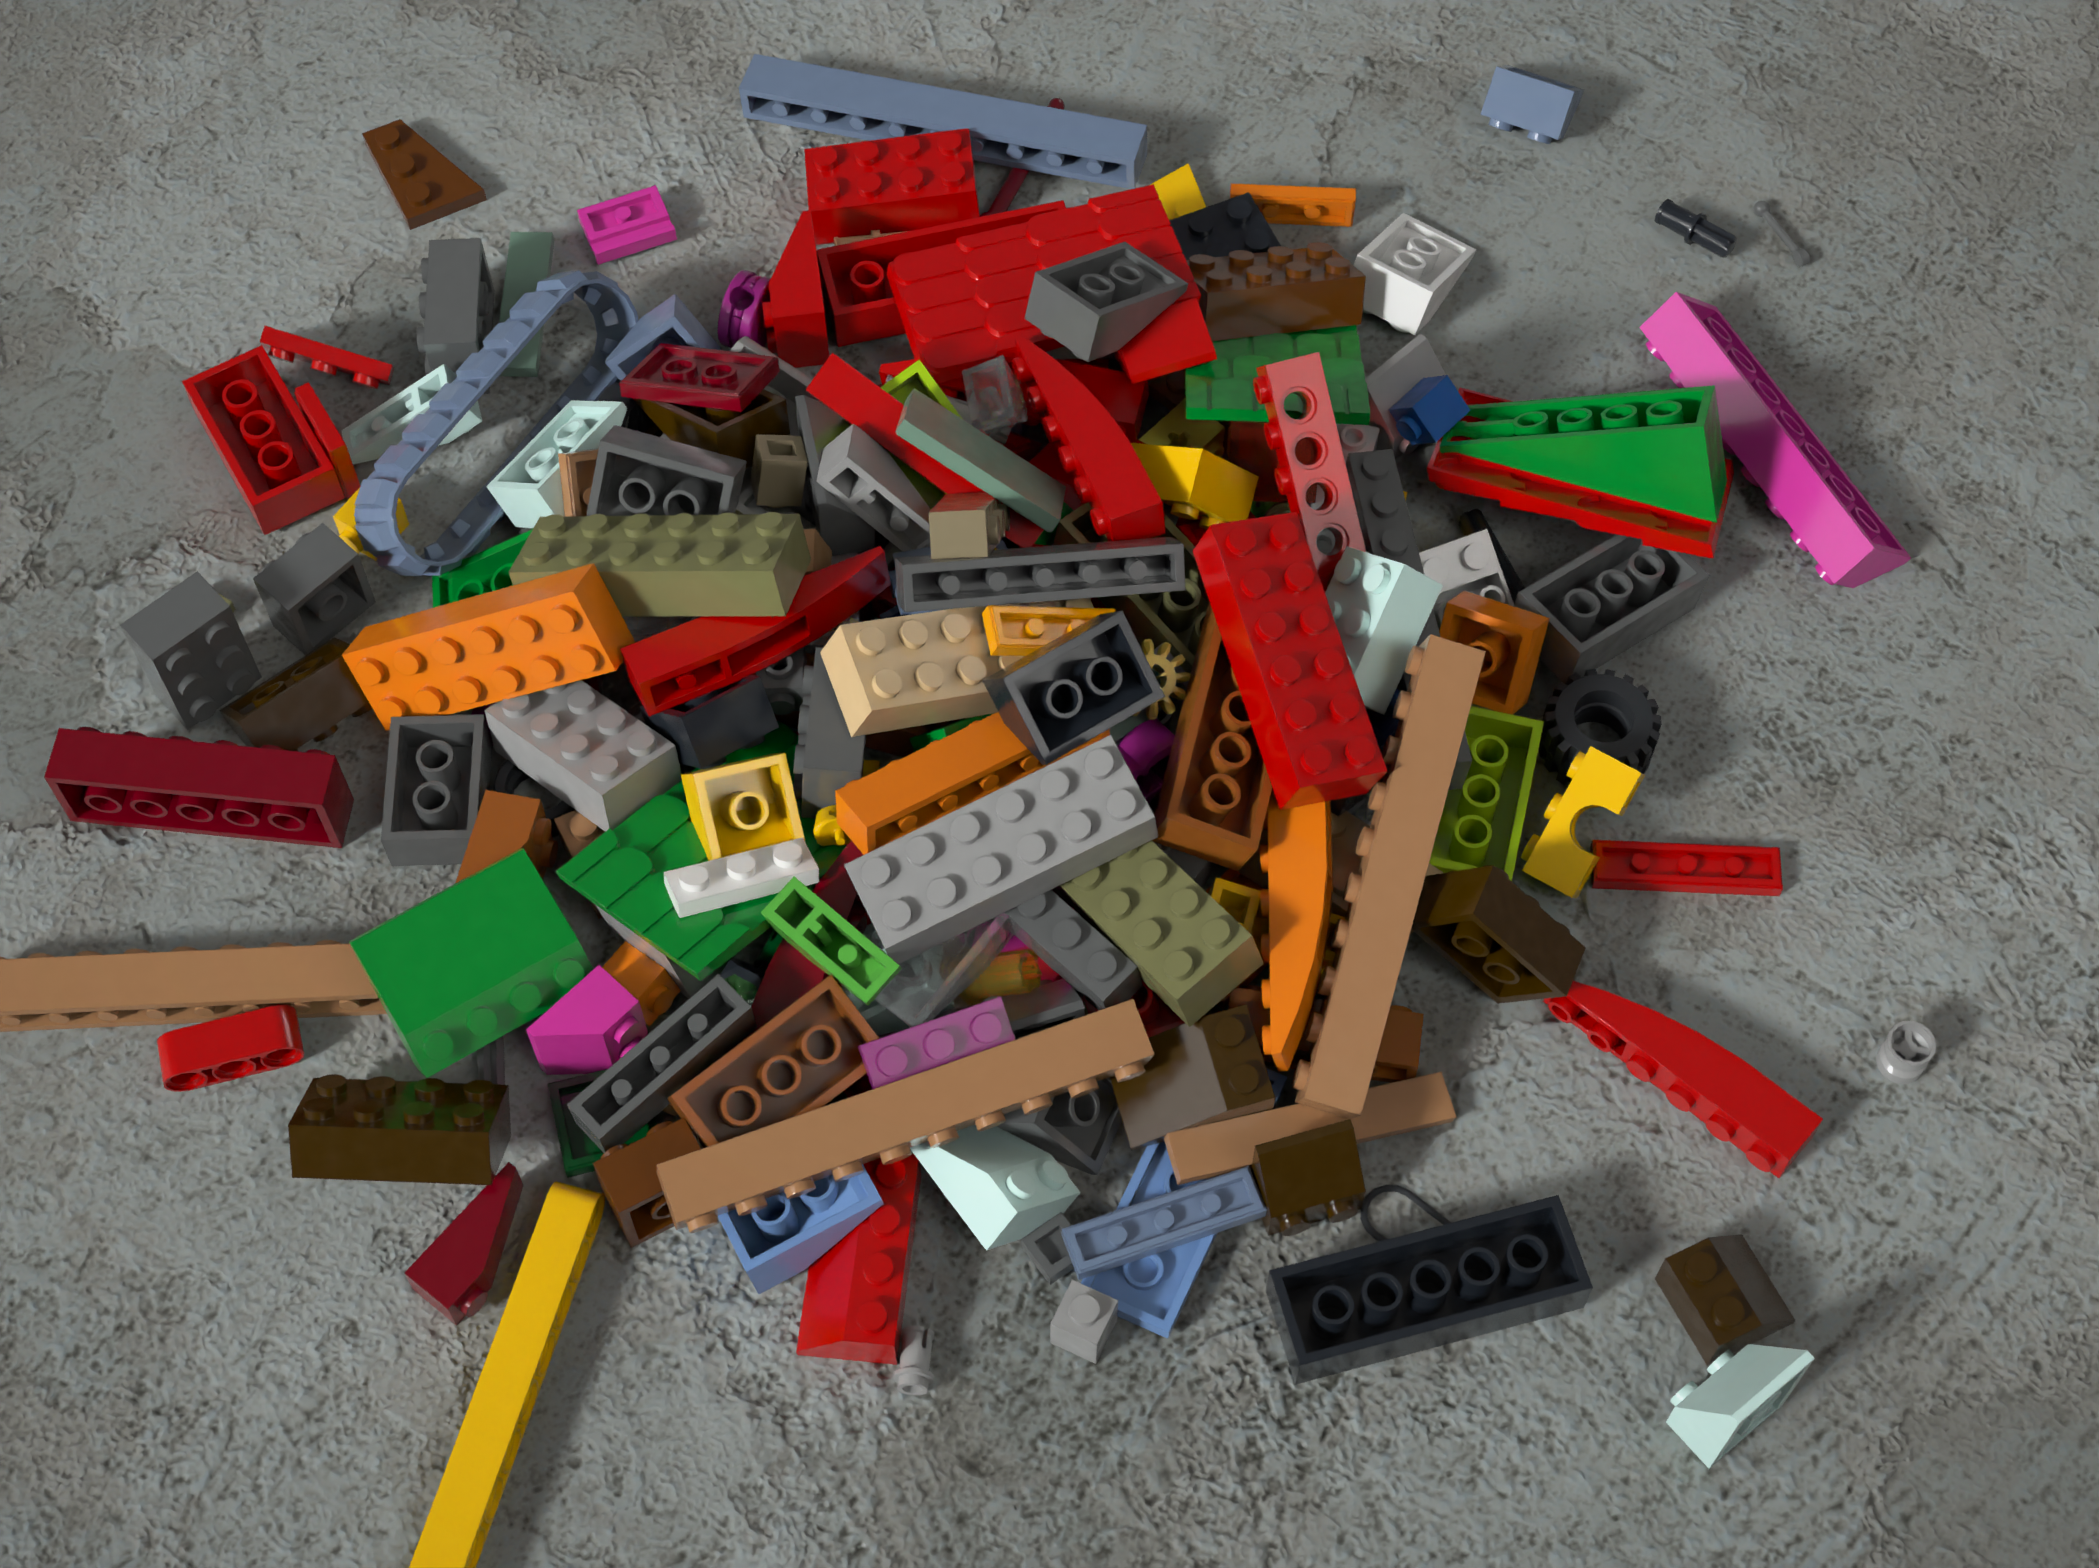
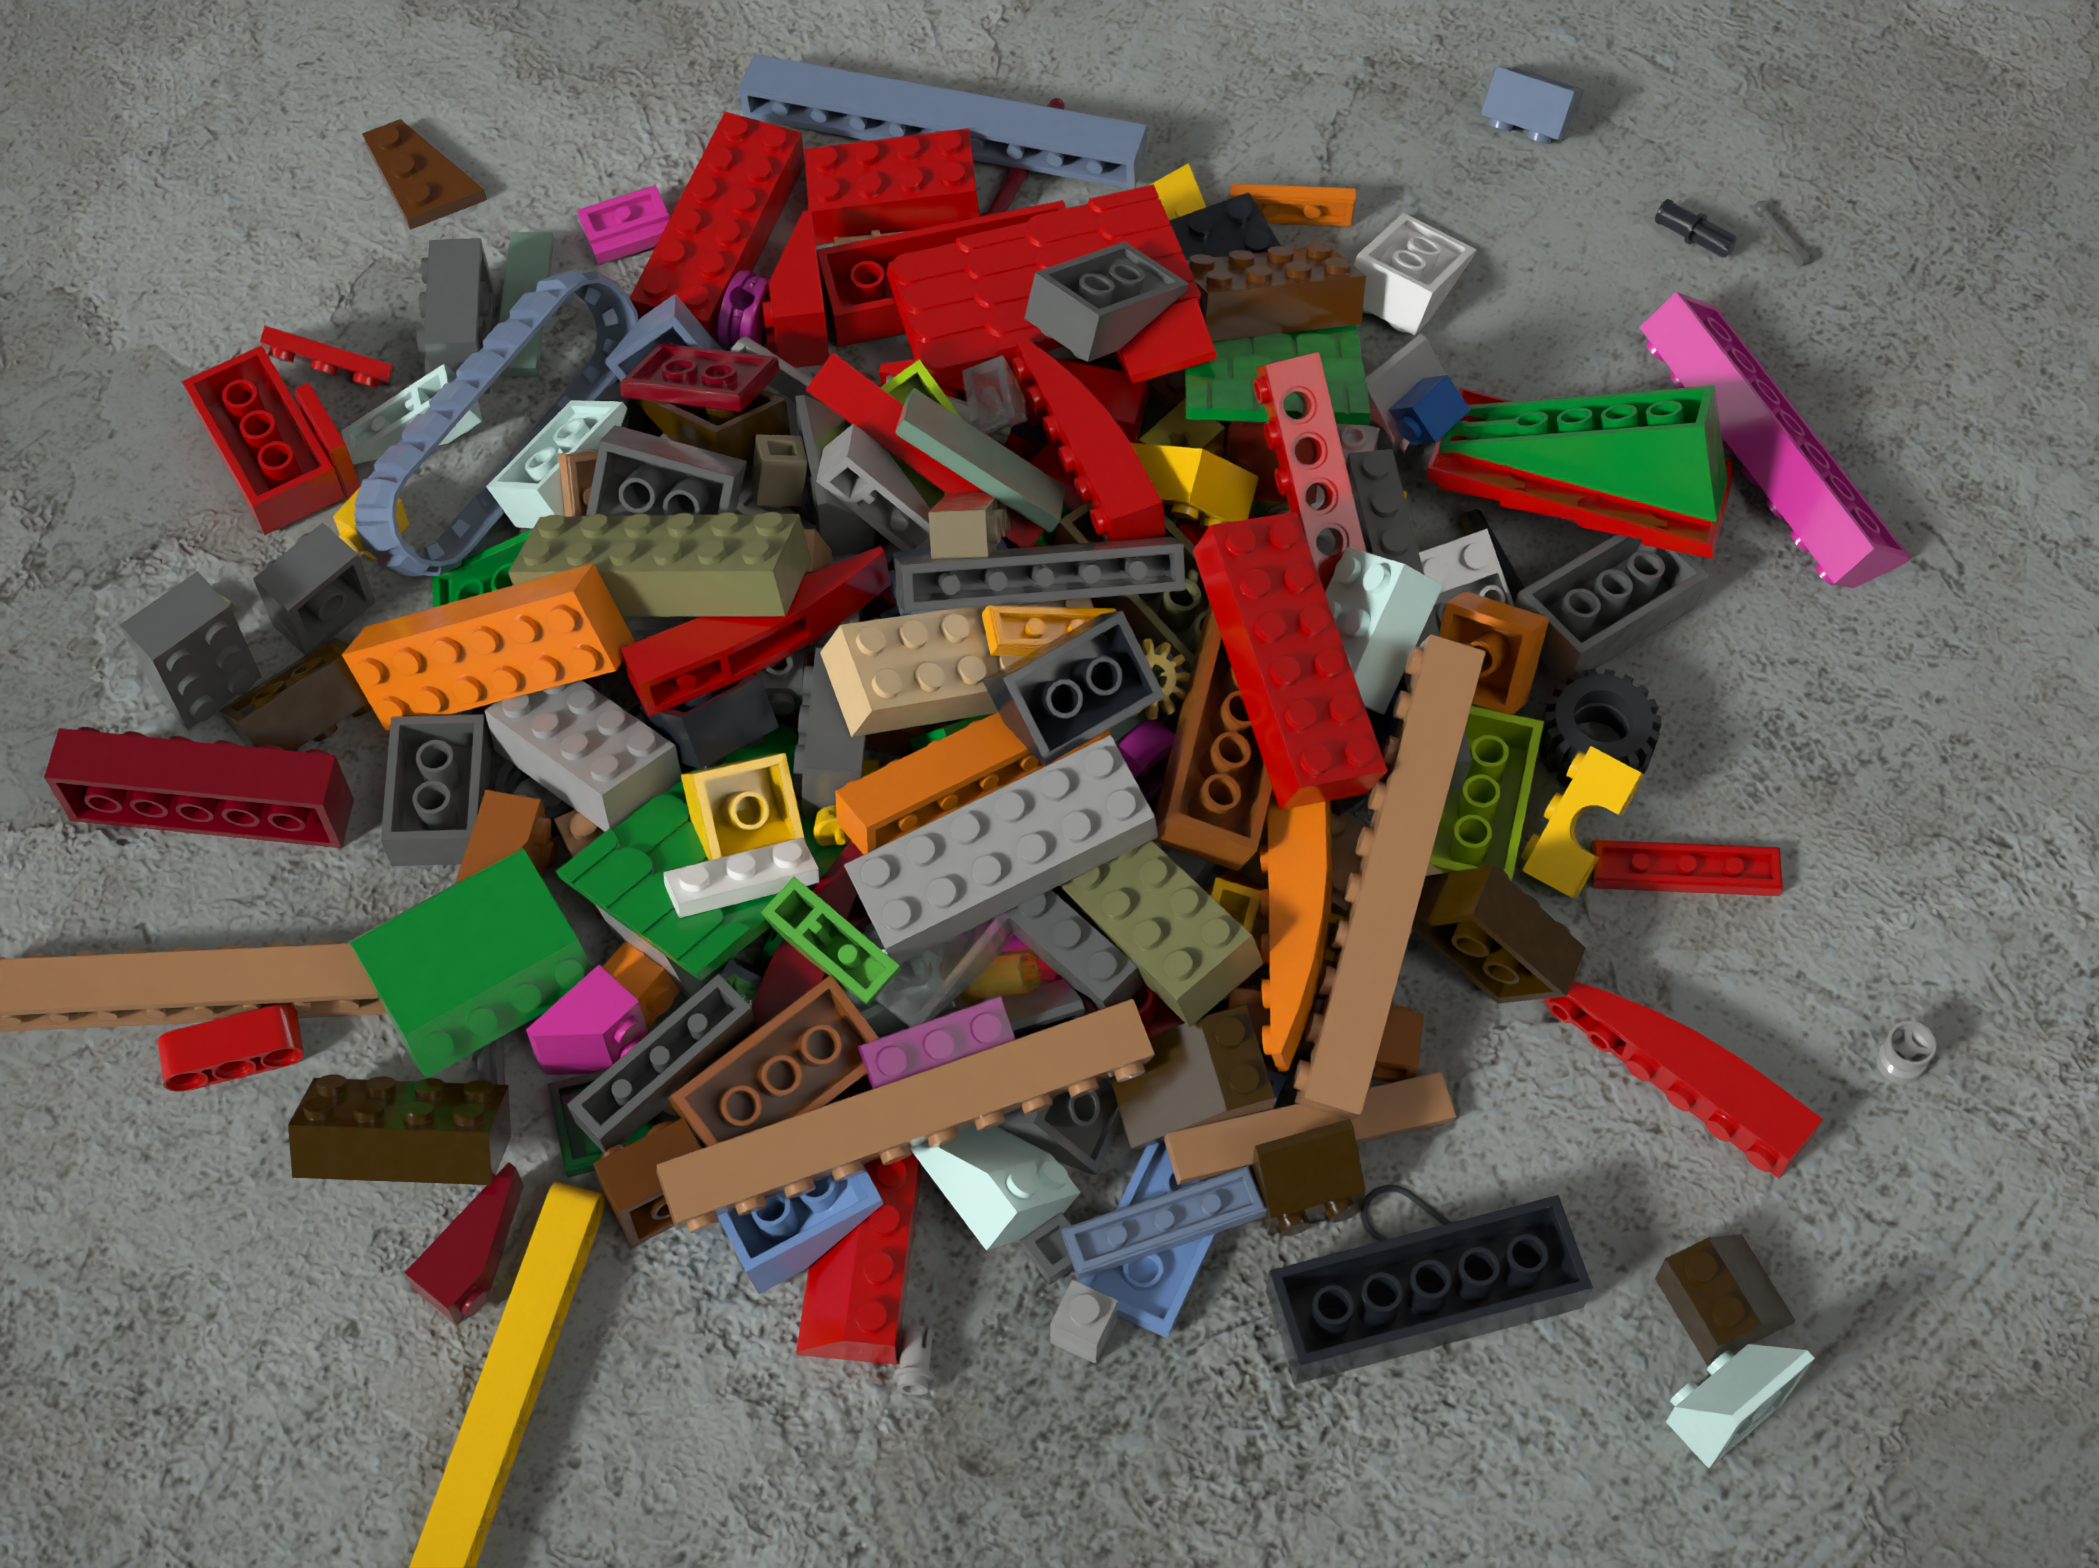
none -> red brick [630,112,805,344]

